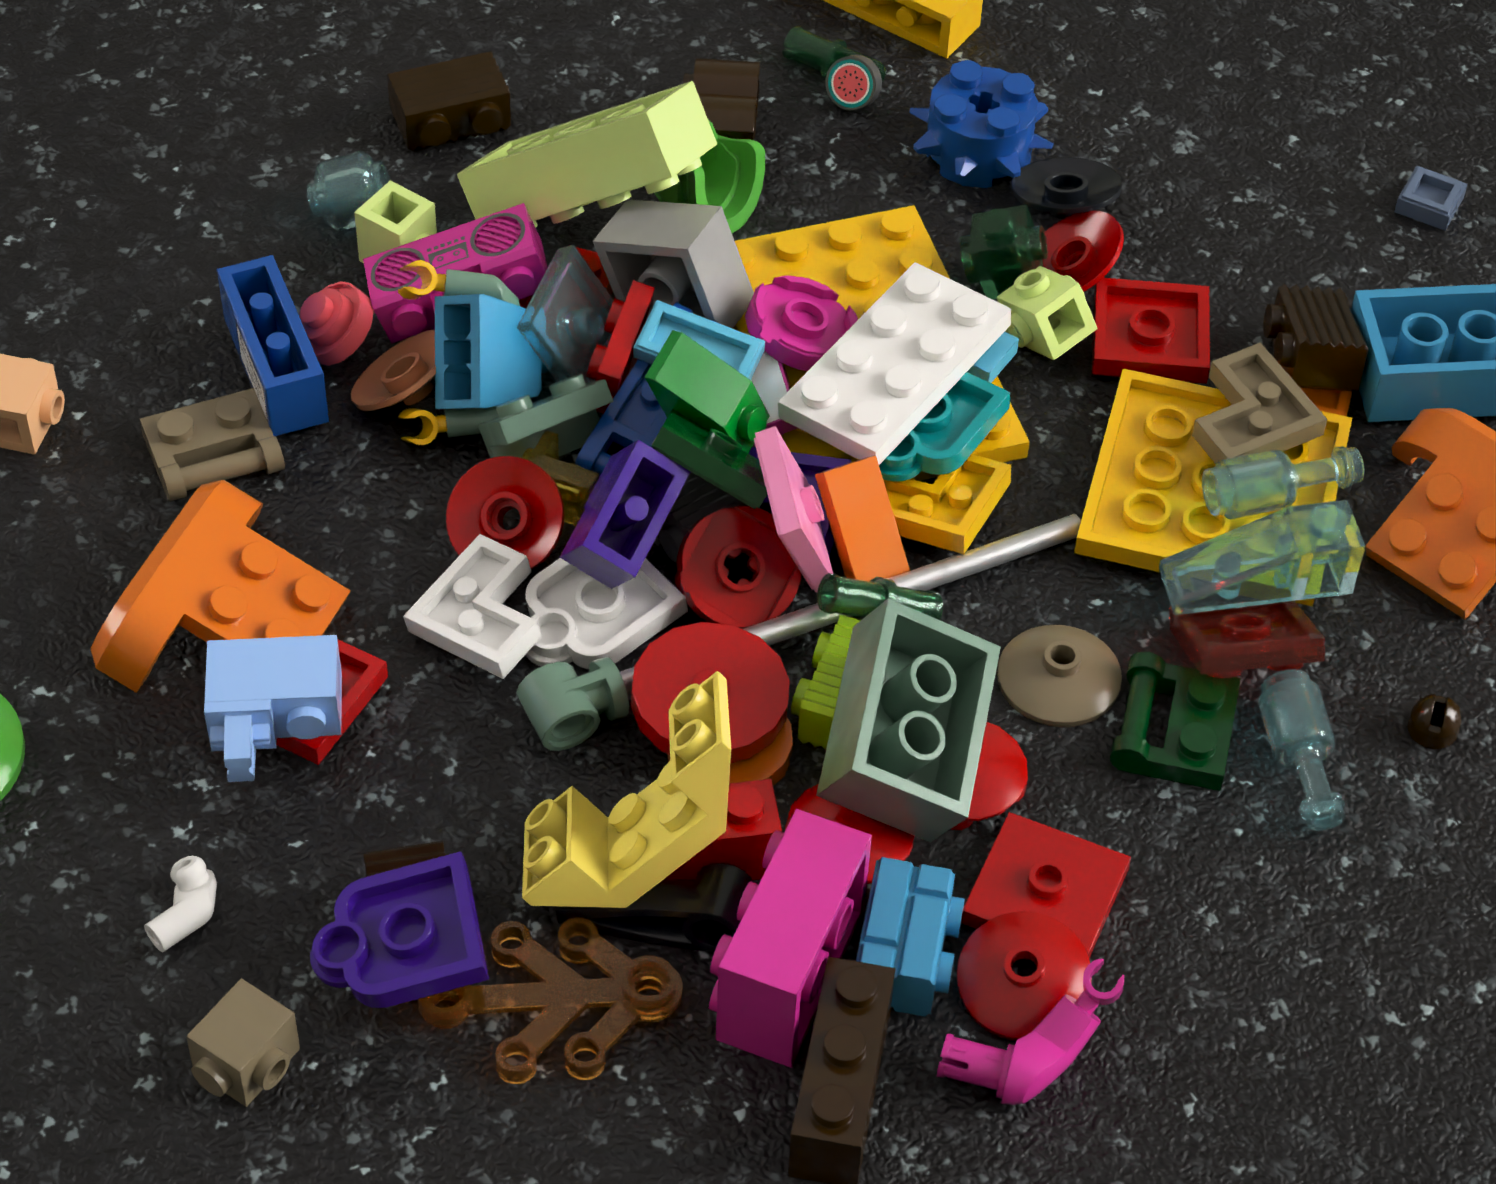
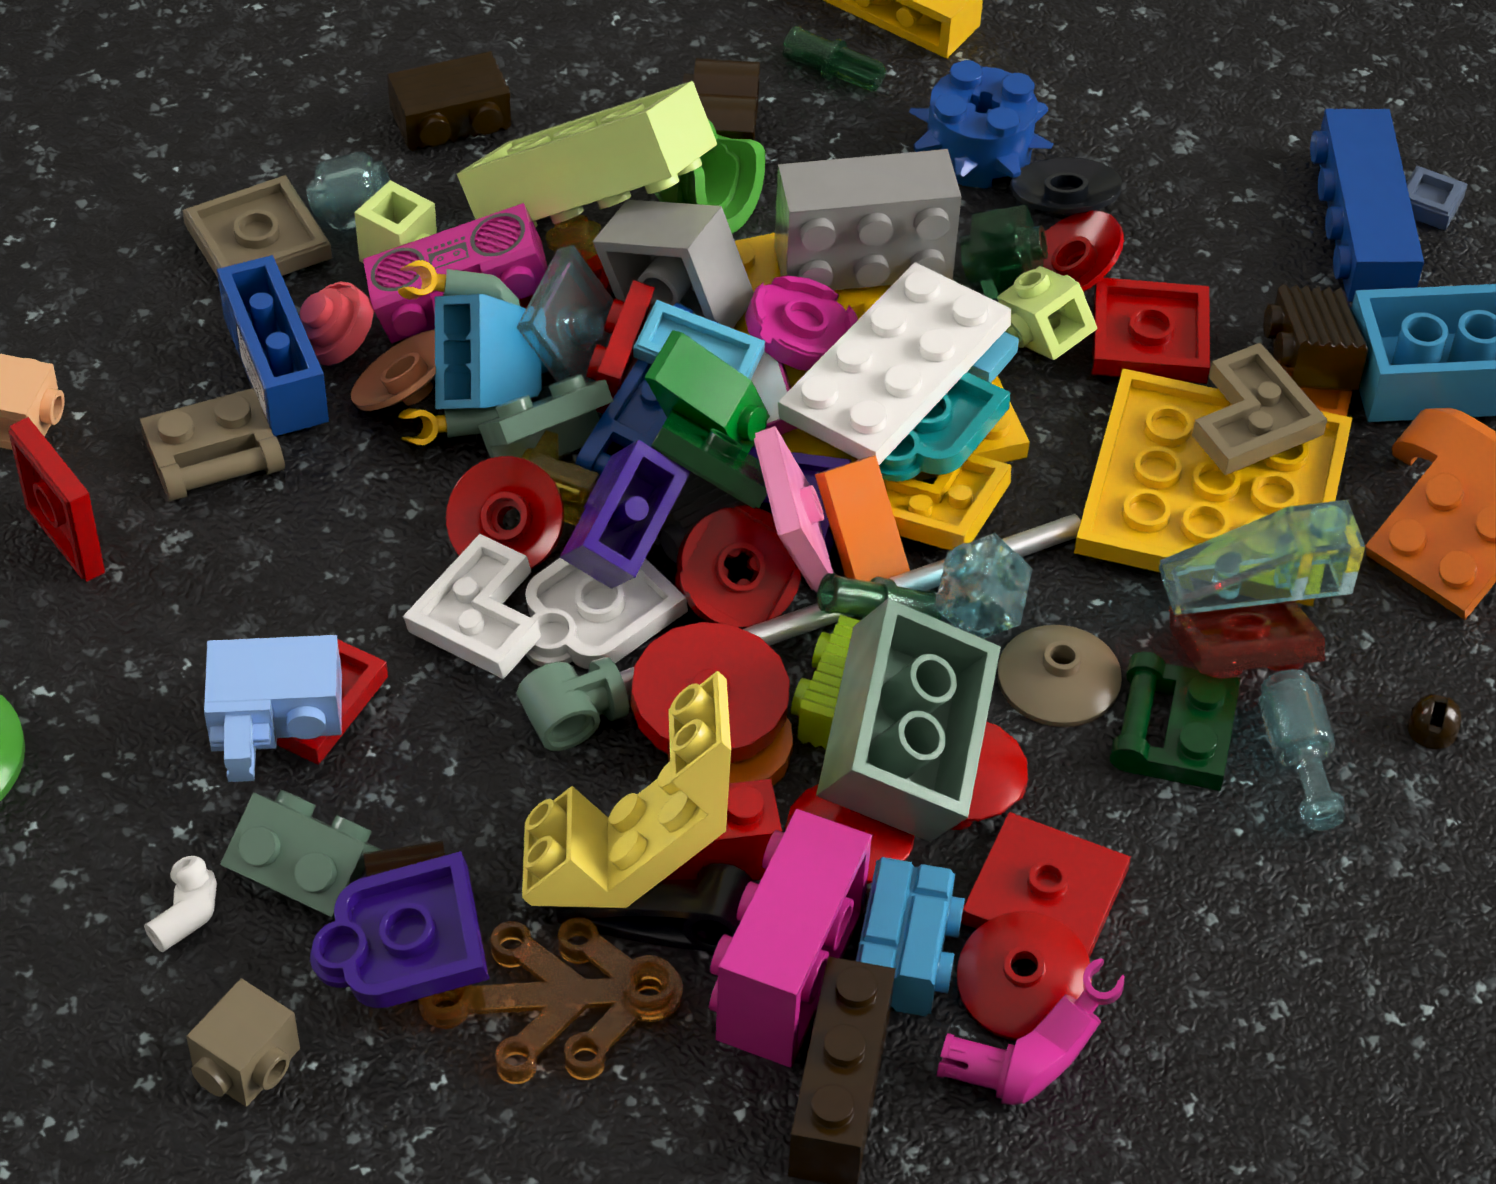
orange piece [91,479,351,693] -> none
tile [825,55,882,110] -> none
clear light blue piece [1202,446,1364,519] -> none
none -> red plate [8,417,105,582]
none -> dark tan plate [182,175,332,278]
none -> sand green bracket [220,789,382,918]
none -> clear yellow plate [545,214,602,262]
none -> light grey brick [774,149,961,290]
none -> clear light blue brick [934,533,1033,639]
none -> blue brick [1310,109,1424,302]

